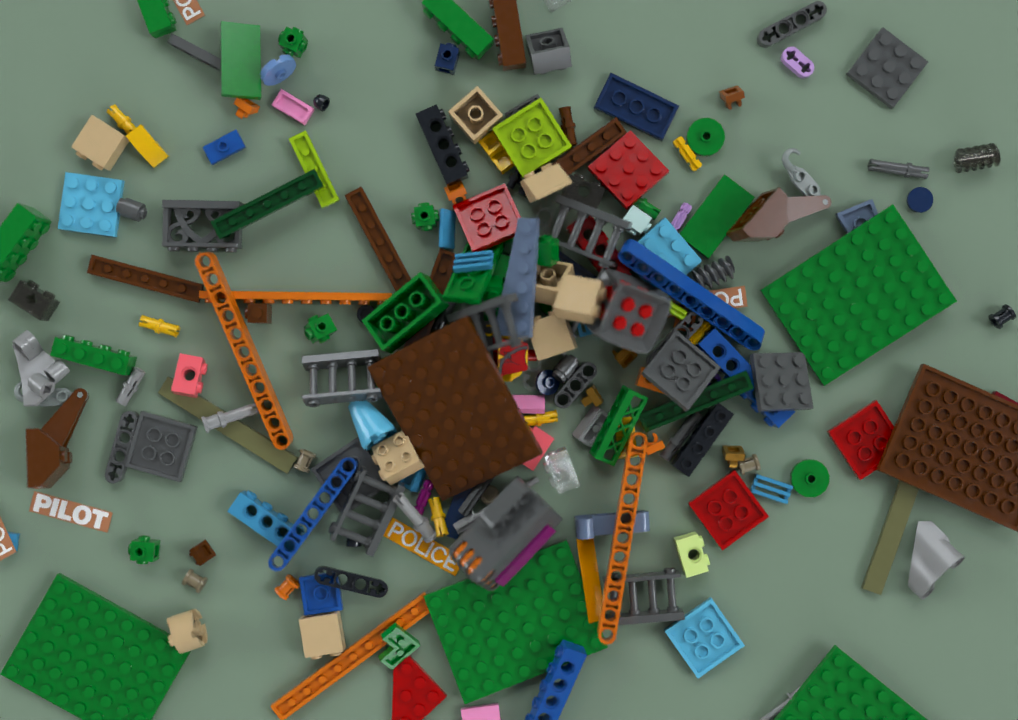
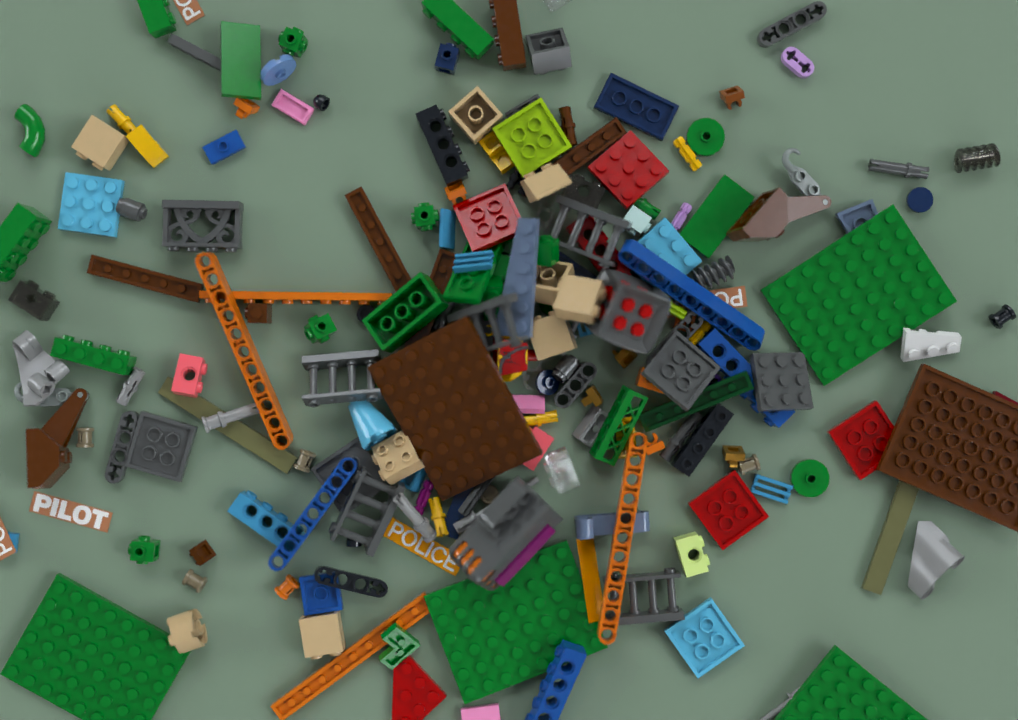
yellow pin [139,315,180,337] -> none
dark green plate [211,169,324,240] -> none
lime plate [289,130,340,208] -> none
dark grey plate [846,27,928,109] -> none
none -> green cylinder [14,104,45,158]
none -> dark tan bush [76,427,94,448]
none -> white wing [900,328,962,362]

